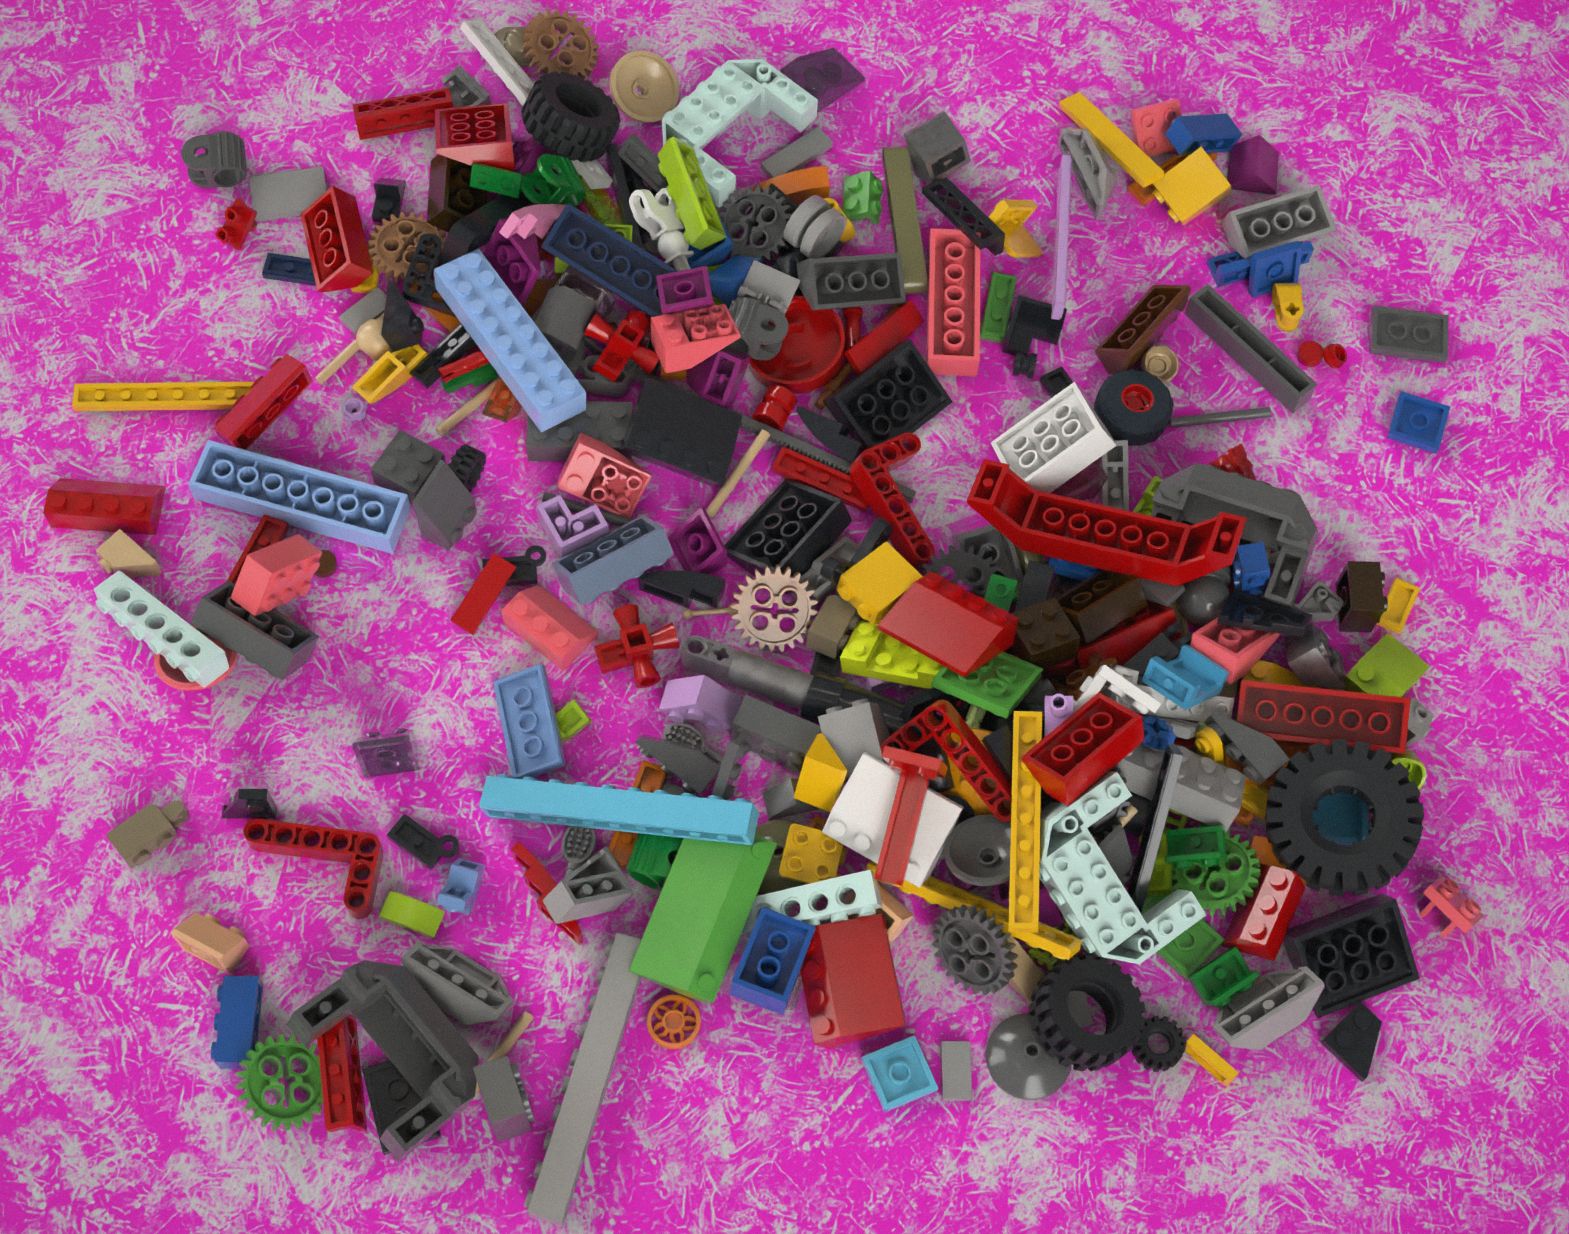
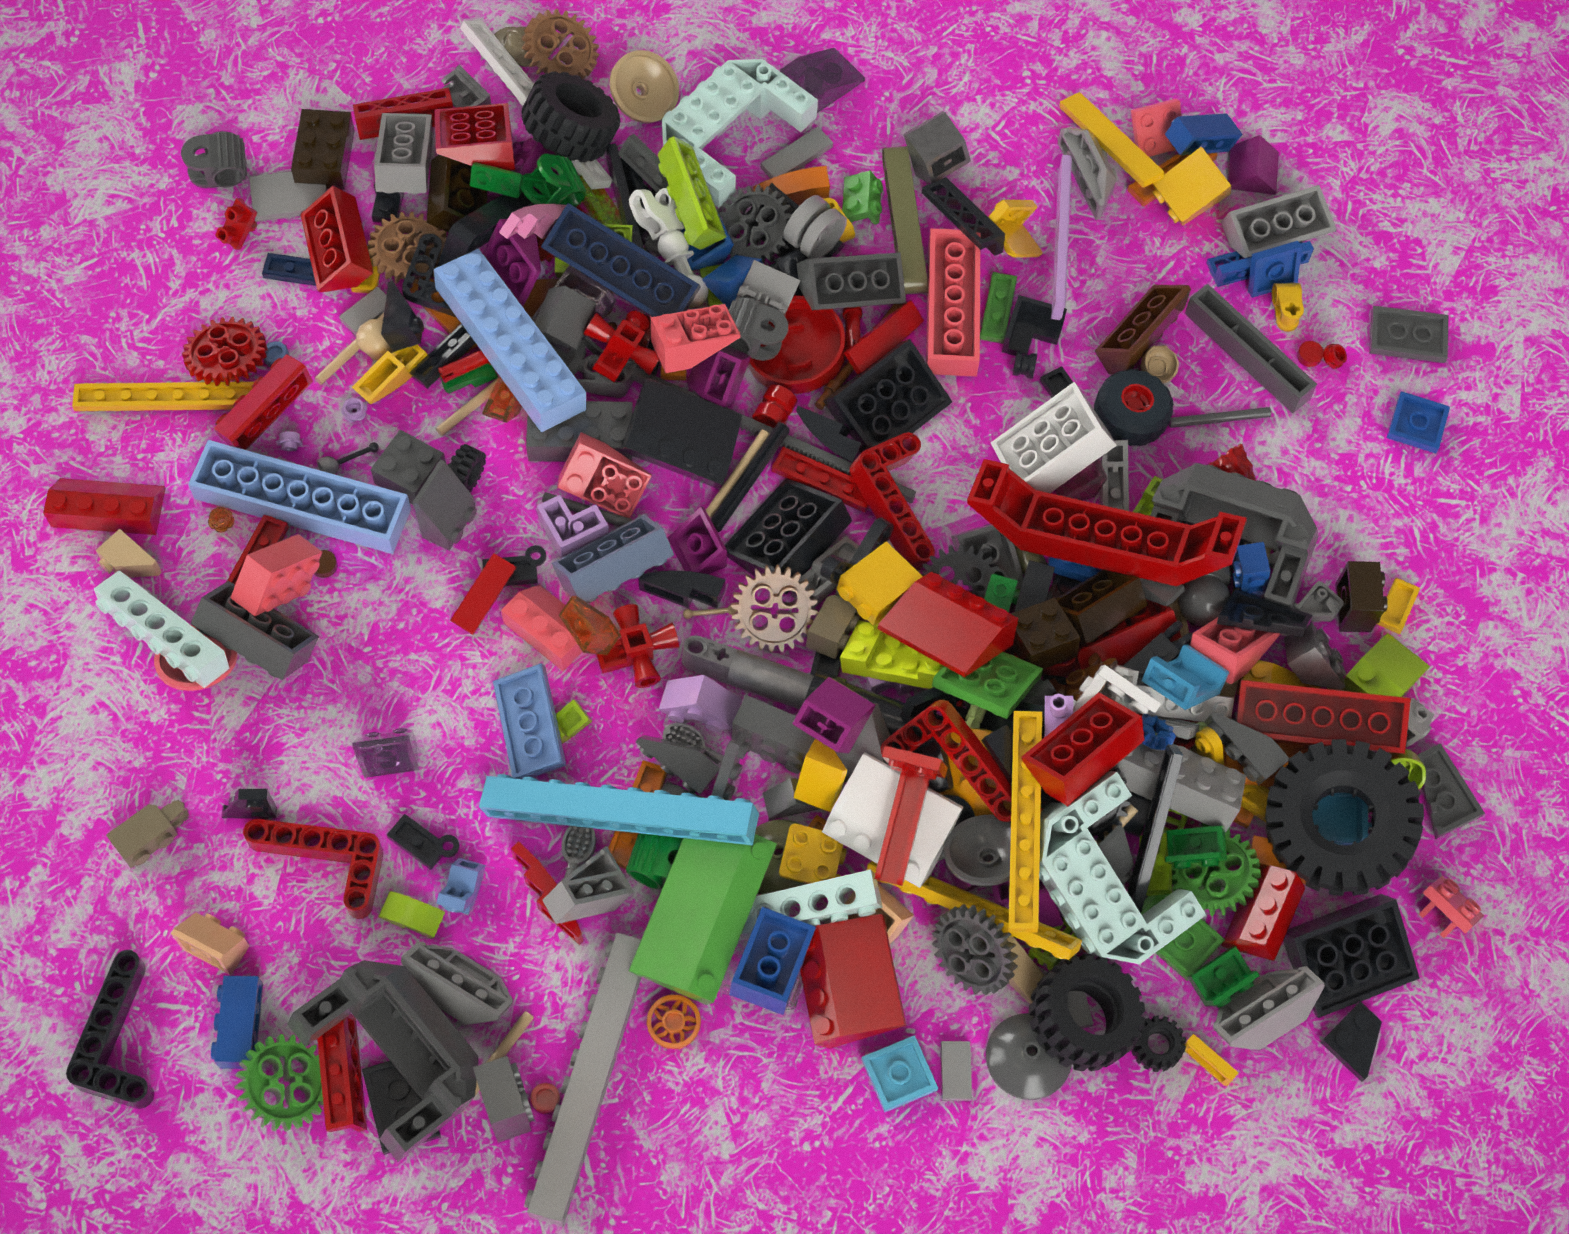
magenta slope [656,266,714,314] -> none
none -> black beam [66,950,154,1109]
none -> red gear [182,317,268,387]
none -> clear orange plate [208,507,235,533]
none -> medium blue tile [264,341,289,367]
none -> lavender plate [276,432,302,451]
none -> dark brown brick [291,109,355,190]
none -> hinge [317,442,379,474]
none -> light grey brick [374,113,433,194]
none -> red tile [530,1083,560,1114]
none -> clear orange slope [559,596,621,655]
none -> black axle [711,422,790,532]
none -> magenta slope [792,677,876,754]
none -> dark grey wing [1417,743,1485,839]

